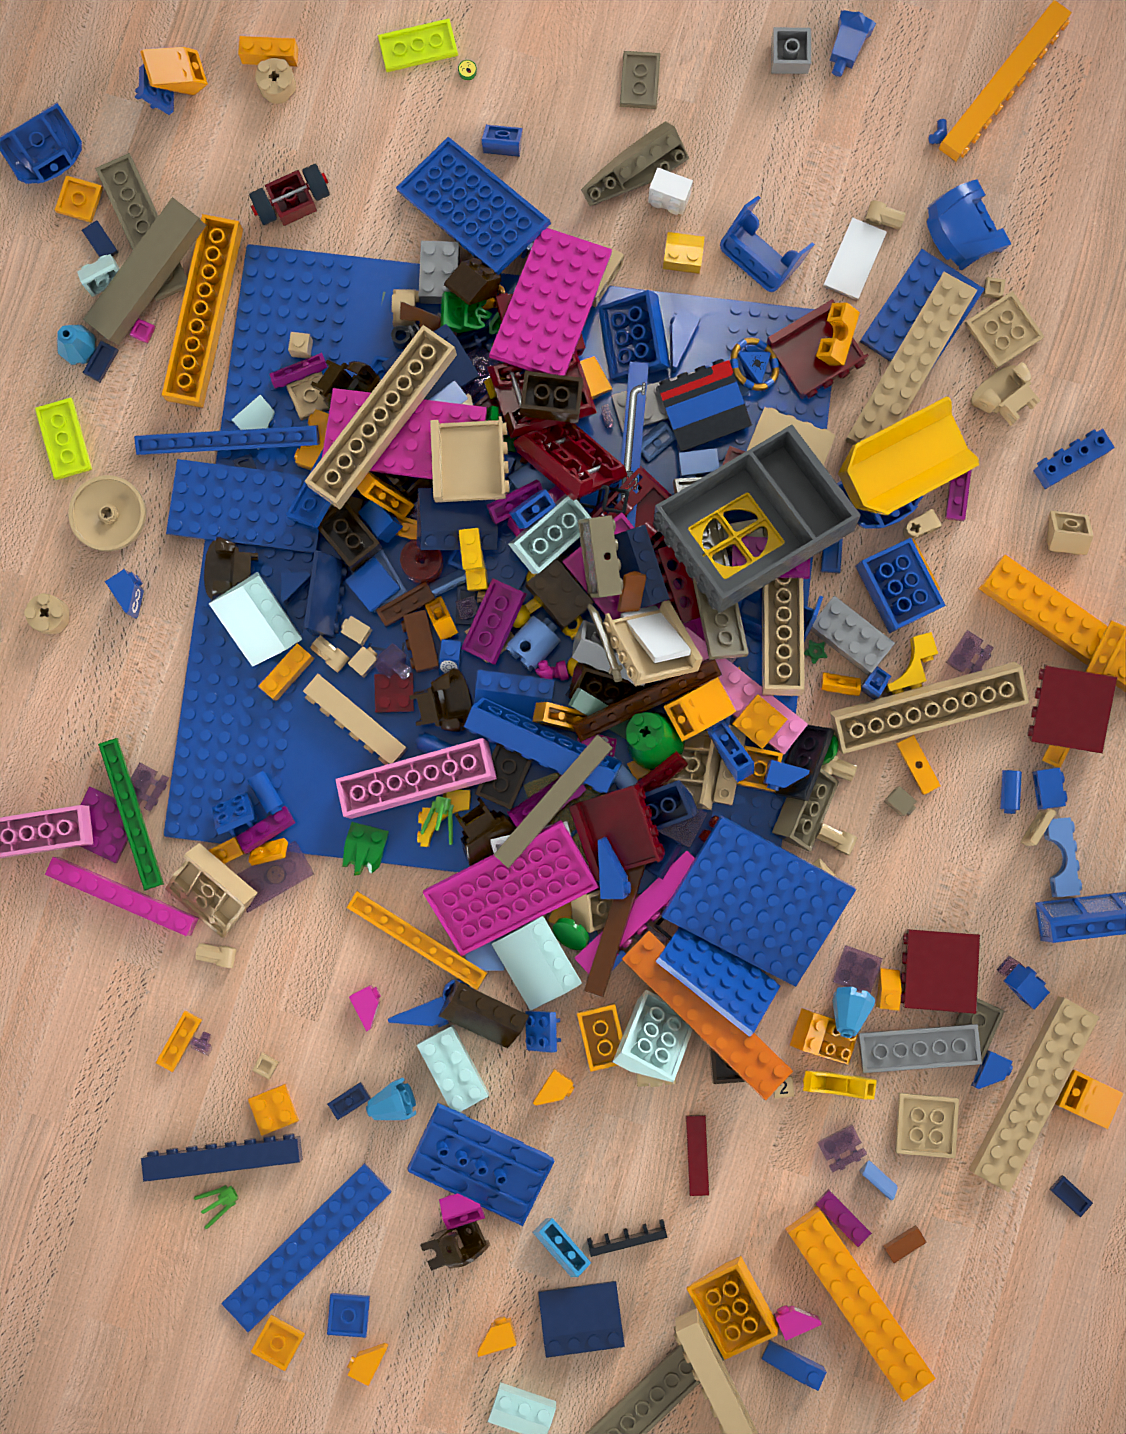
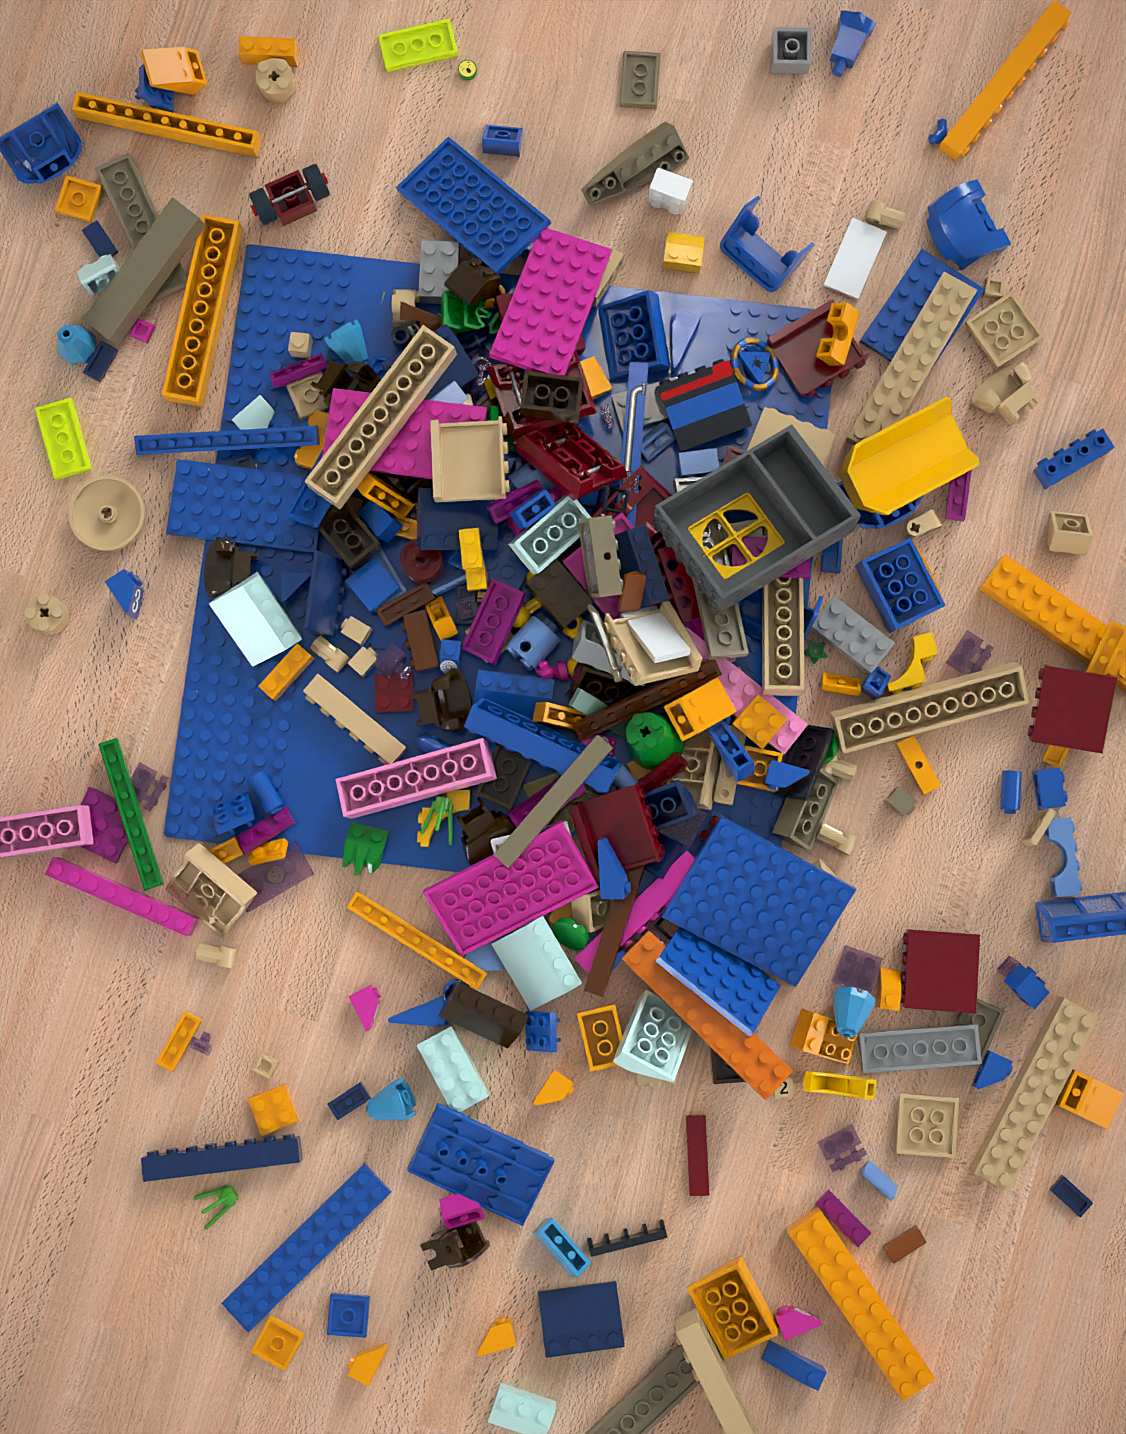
none -> light orange brick [72,92,262,158]
none -> dark azure cone [324,319,368,364]

